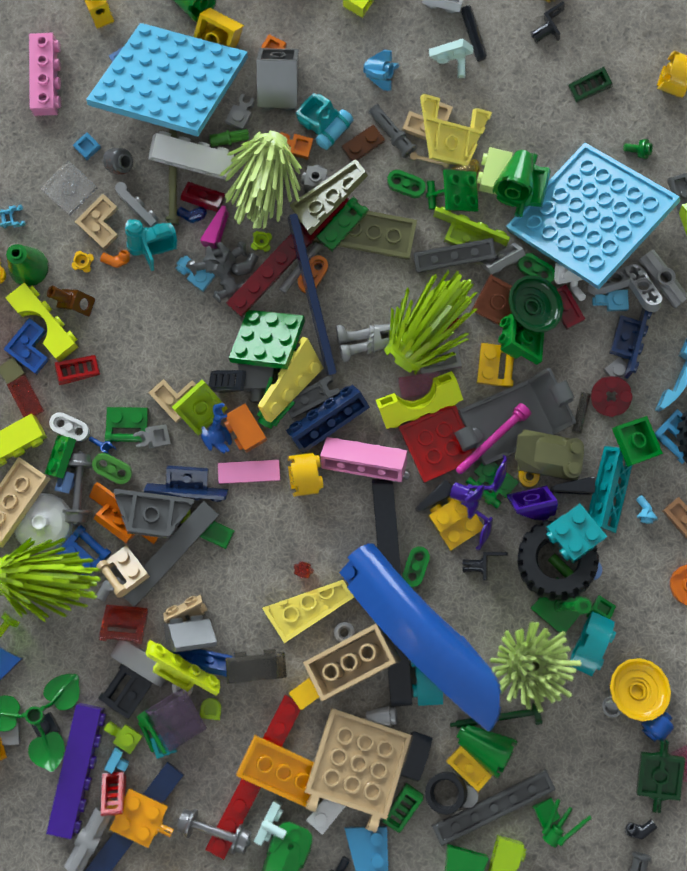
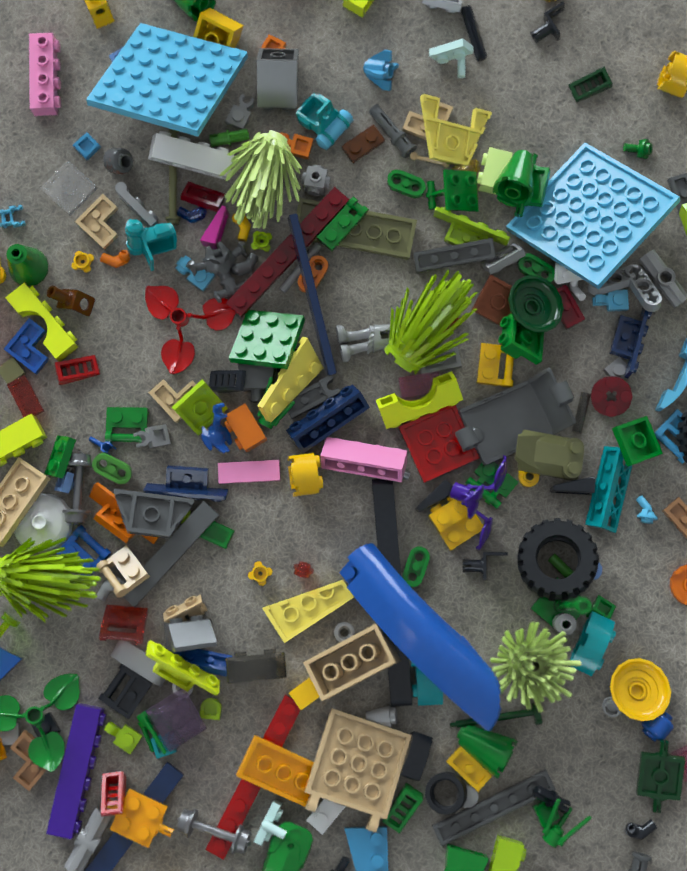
white plate [49,412,90,442] -> none
medium azure tile [104,746,129,774] -> none
olive wing [290,159,368,235] -> none
dark pink piece [456,403,531,474] -> none
dark purple slope [507,486,558,520] -> none
teal plate [546,503,607,563] -> none
none -> medium nougat plate [10,730,46,791]
none -> red plant [145,286,236,374]
none -> yellow arm [232,214,251,242]
none -> yellow plate [248,561,273,586]
none -> black axle [532,785,571,813]
none -> light grey brick [552,613,576,635]

